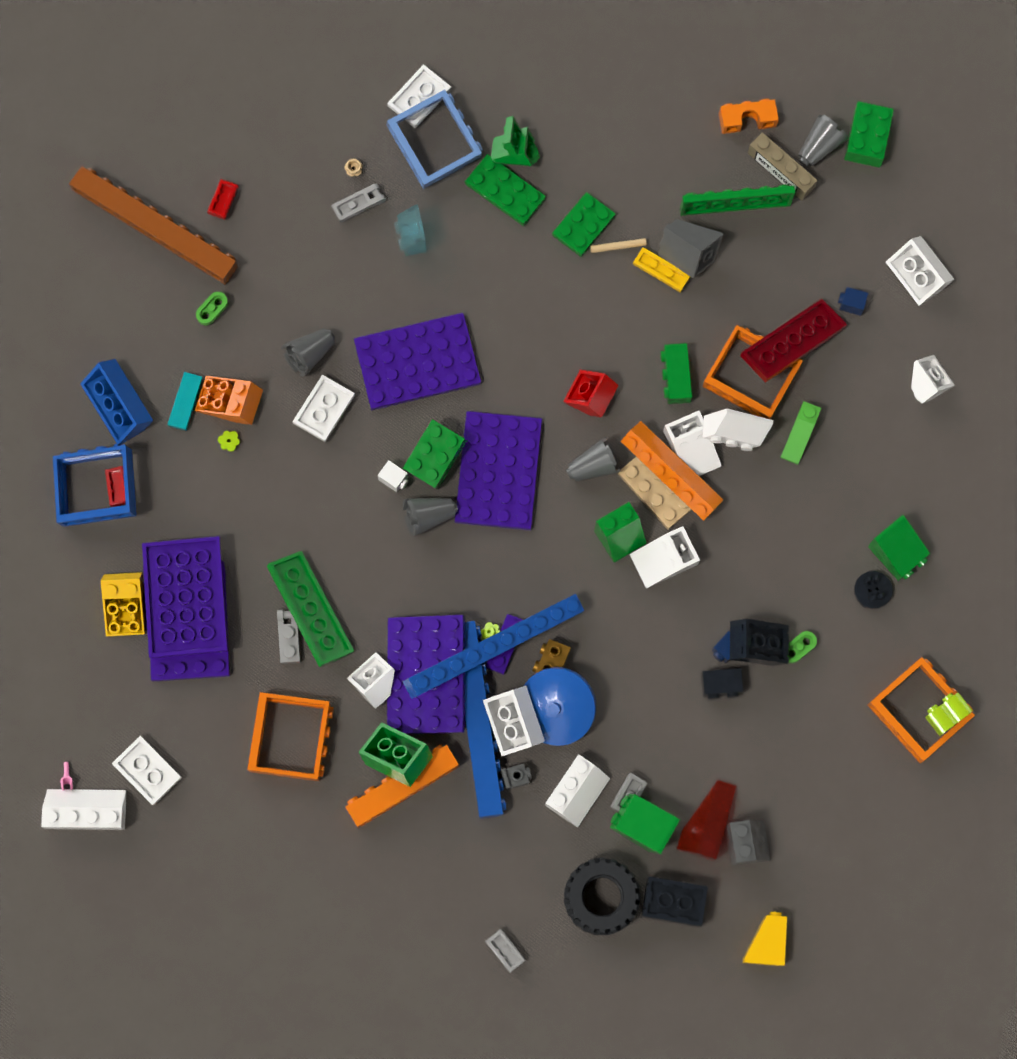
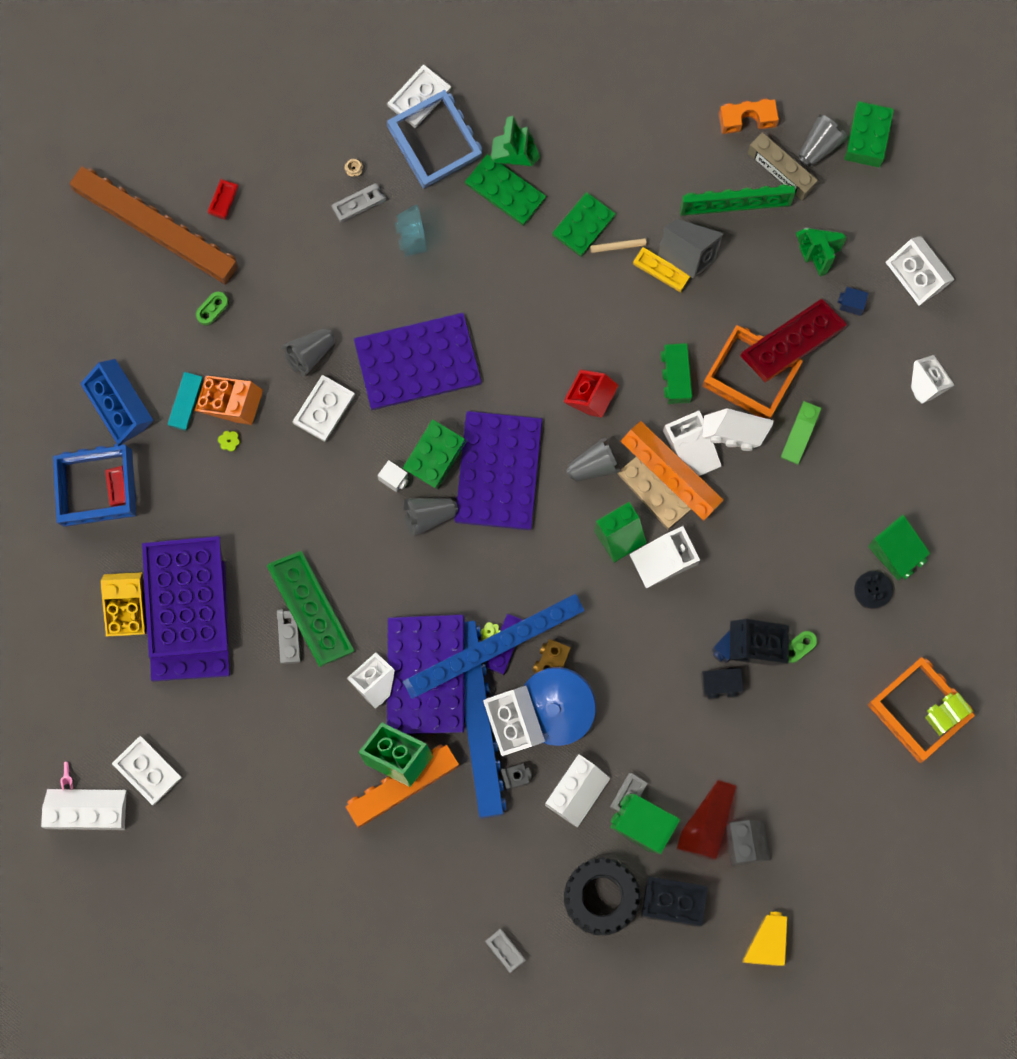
orange window [247,692,334,781] -> none
none -> green piece [796,227,847,277]

